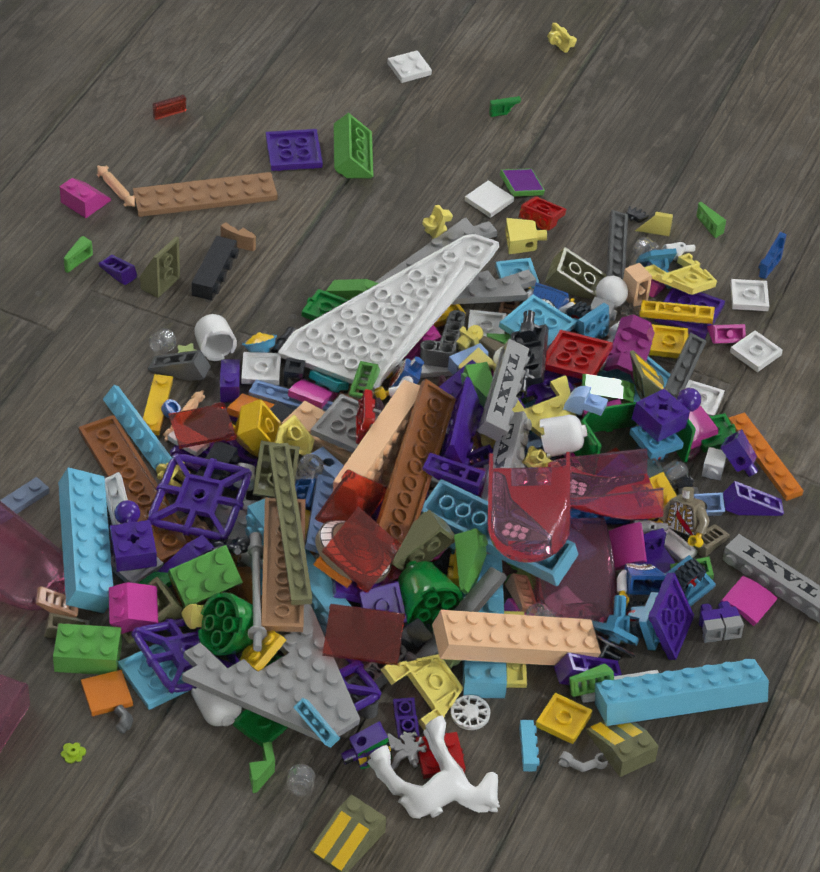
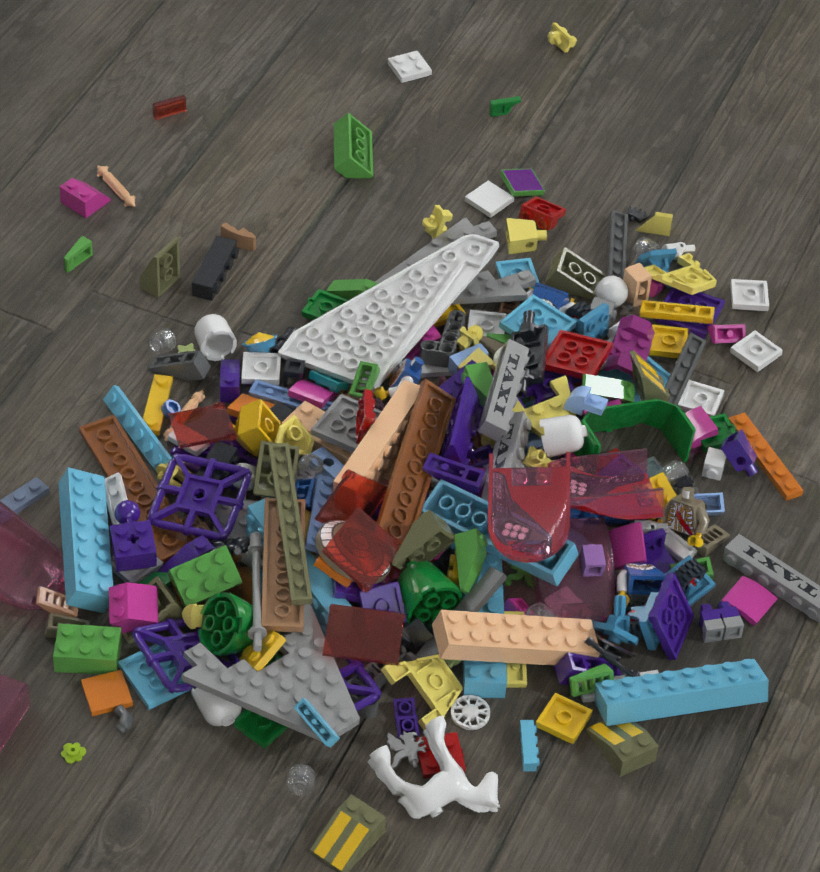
dark purple slope [98,255,137,285] -> none
medium nougat plate [133,172,278,217] -> none
bright green slope [249,742,275,793] -> none
dark purple plate [265,129,323,171] -> none
dark purple torso [341,721,393,769] -> none
nougat slope [505,573,539,614] -> none
light grey arm [559,751,608,772] -> none
dark azure plate [629,426,684,469] -> none
dark purple brick [632,388,701,442] -> none
bright green slope [696,202,726,238] -> none
dark purple slope [723,481,784,516] -> none
blue wing [758,232,787,279] -> none
none -> medium lavender brick [579,544,606,577]
none -> black piece [584,636,640,677]

